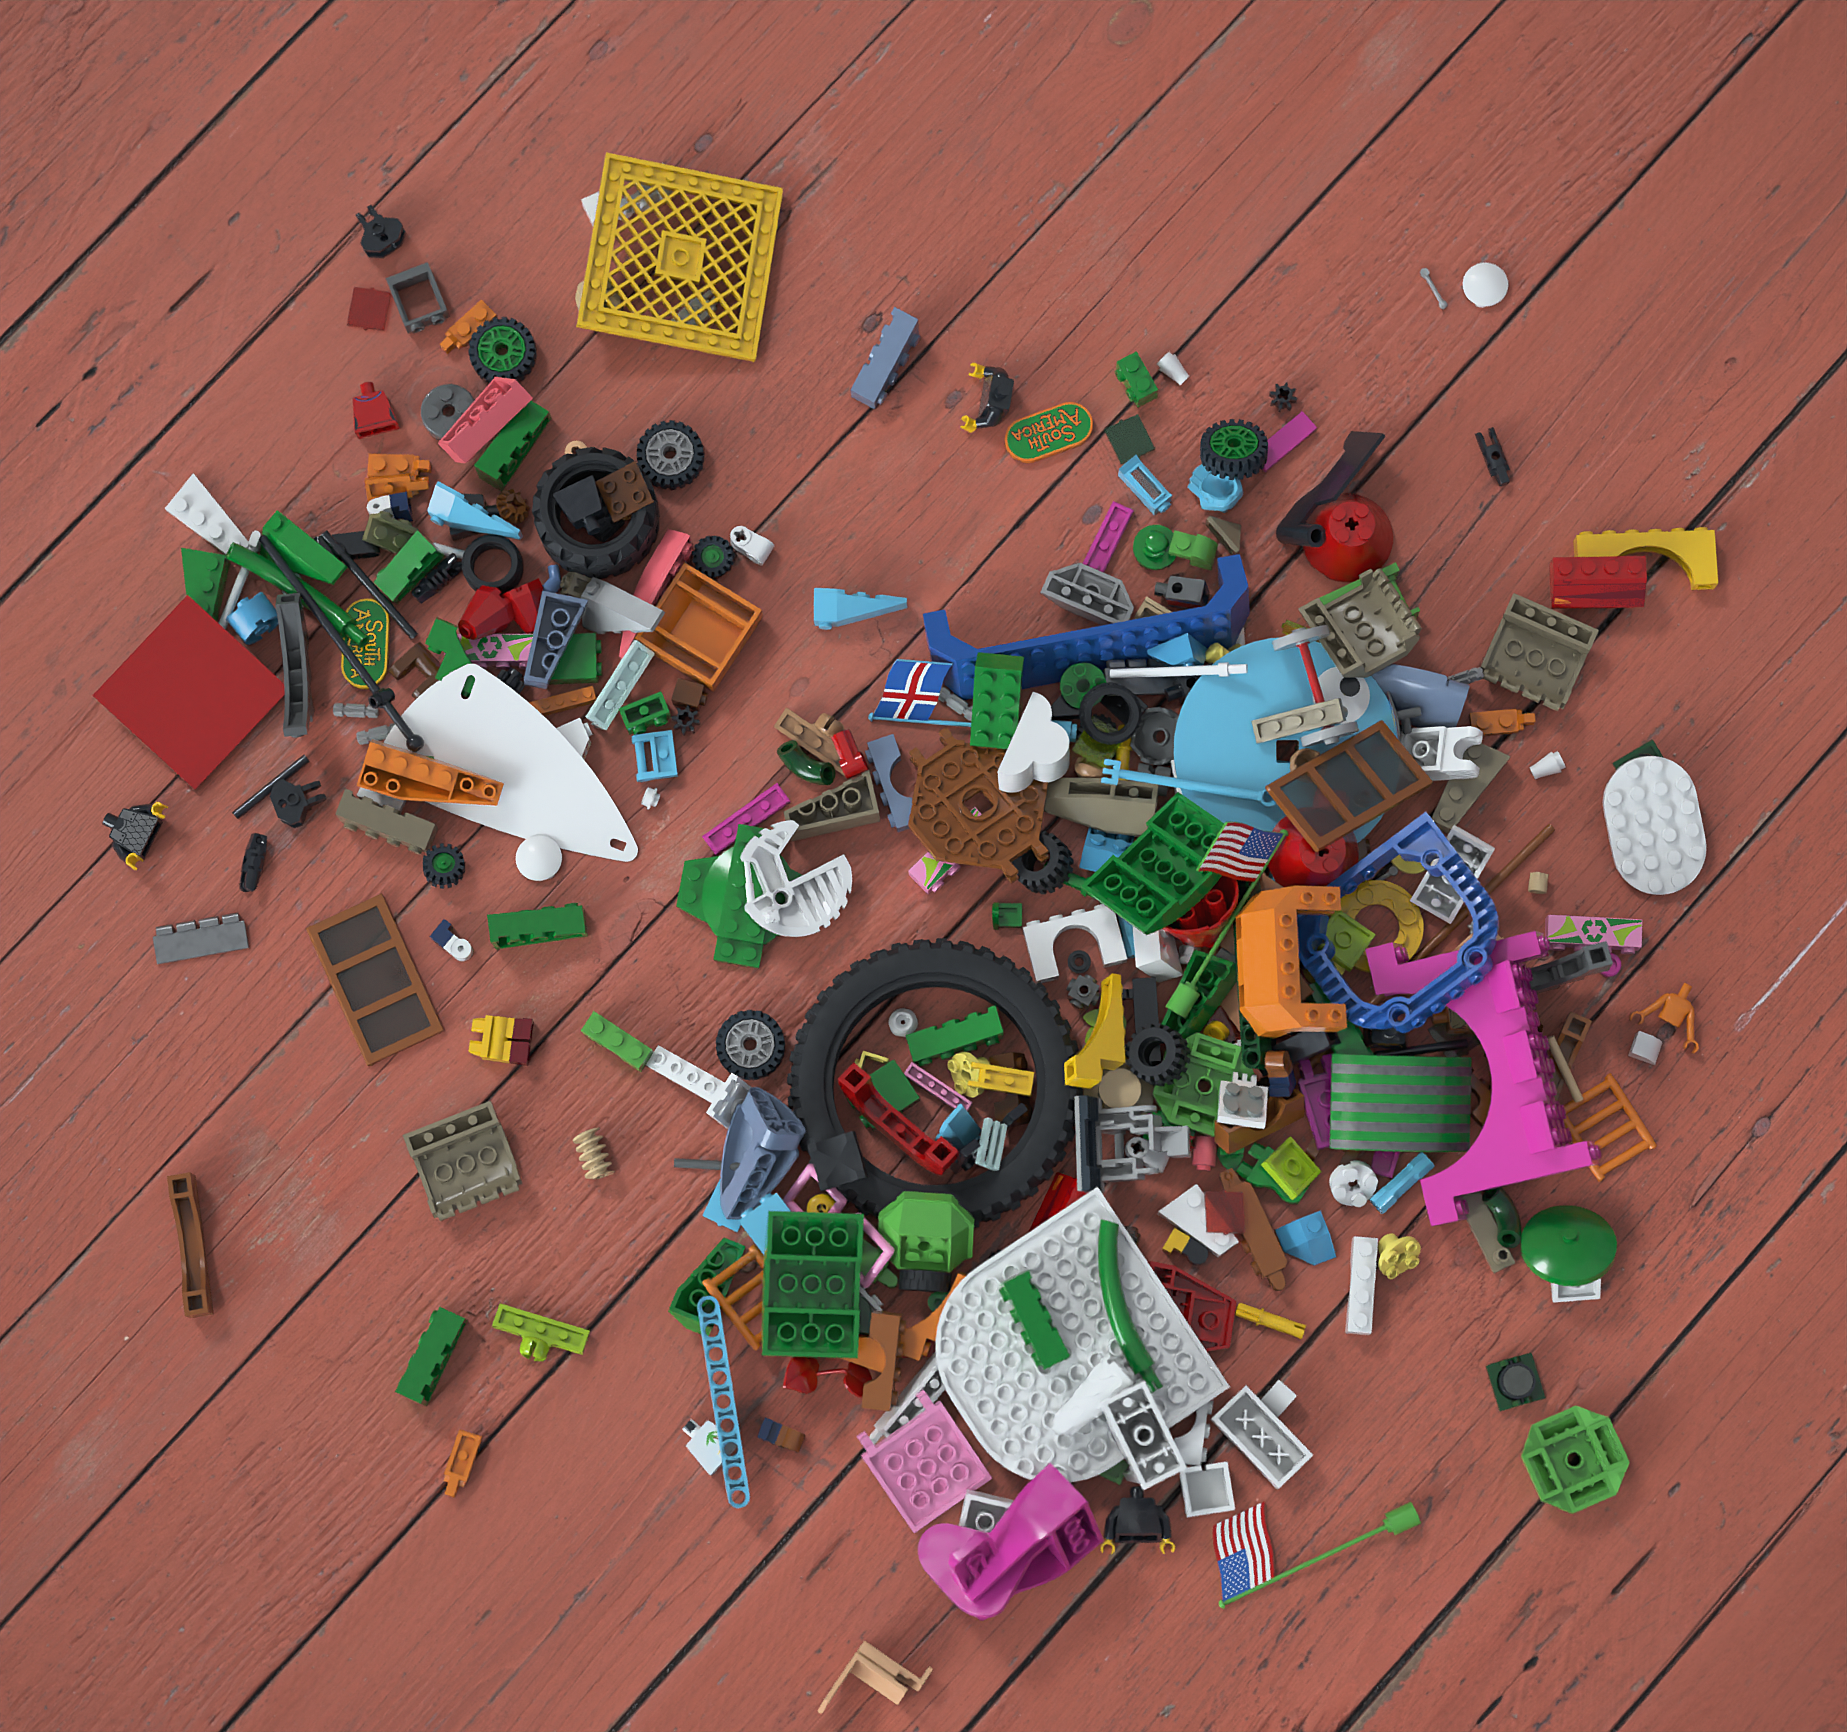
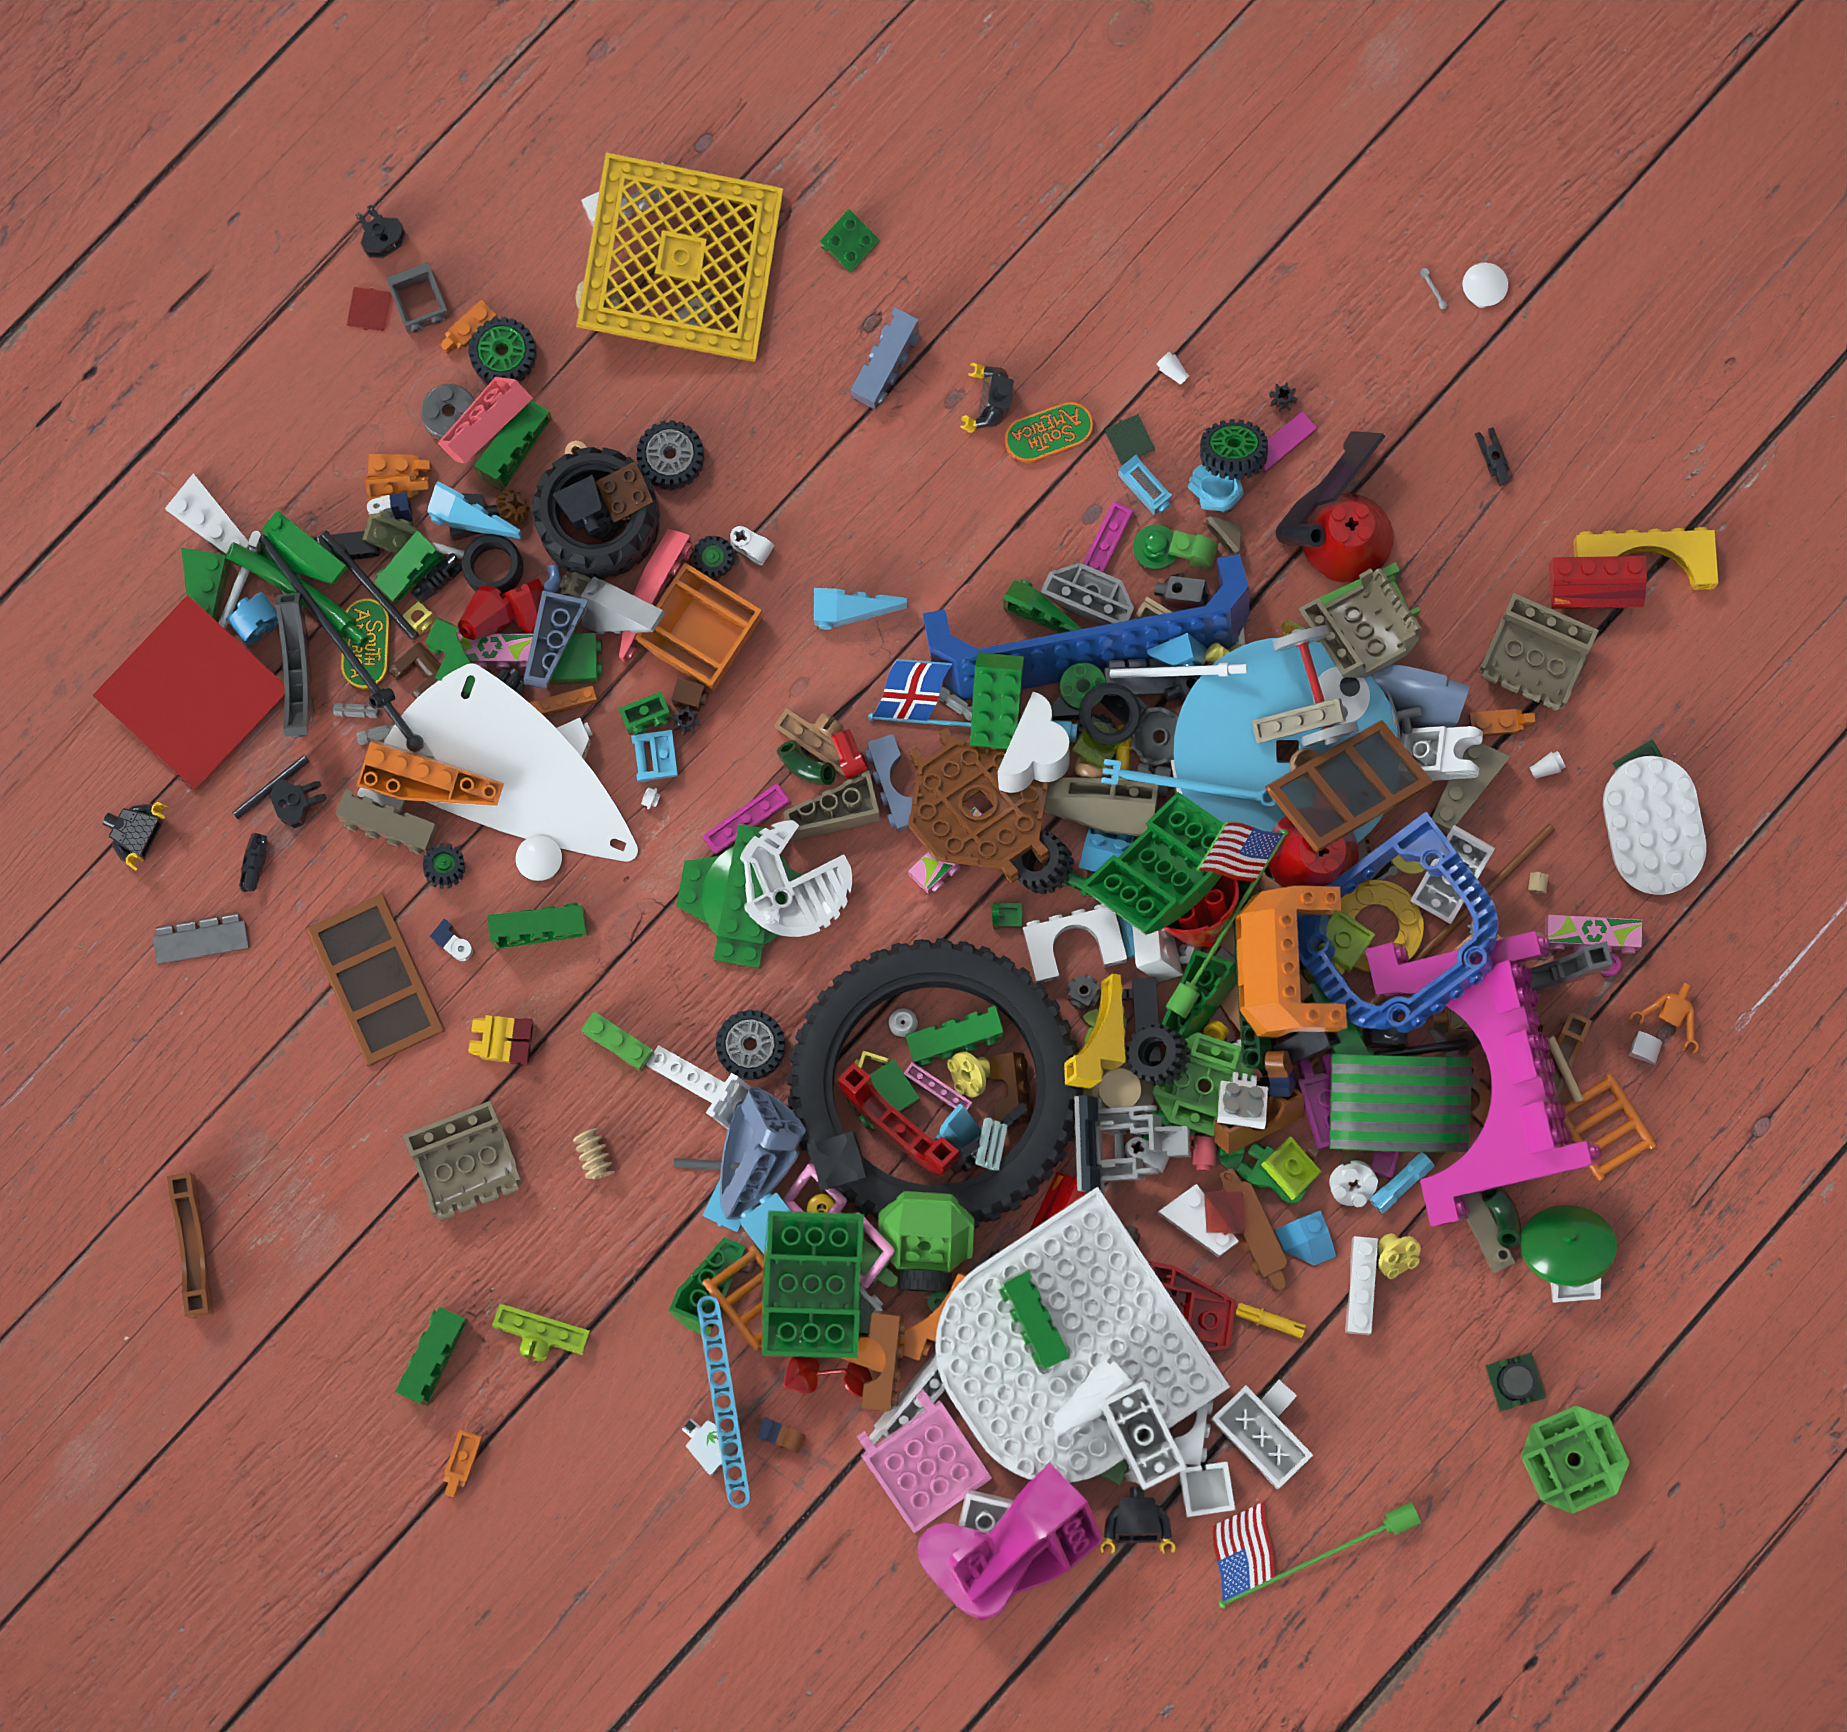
red torso [353,382,400,439] -> none
light aqua fence [586,640,655,730] -> none
light nougat piece [818,1641,933,1714] -> none
yellow hinge [967,1062,1034,1097] -> none
black plate [1068,950,1091,974] -> none
green animal [1098,1219,1163,1393] -> none
green brick [1115,351,1158,408] -> none
leg [1162,1228,1208,1266] -> none
light grey axle [1447,667,1484,684] -> none
none -> light yellow bracket [403,602,436,635]
none -> green hinge [819,208,880,273]
none -> green wedge [1003,579,1081,633]

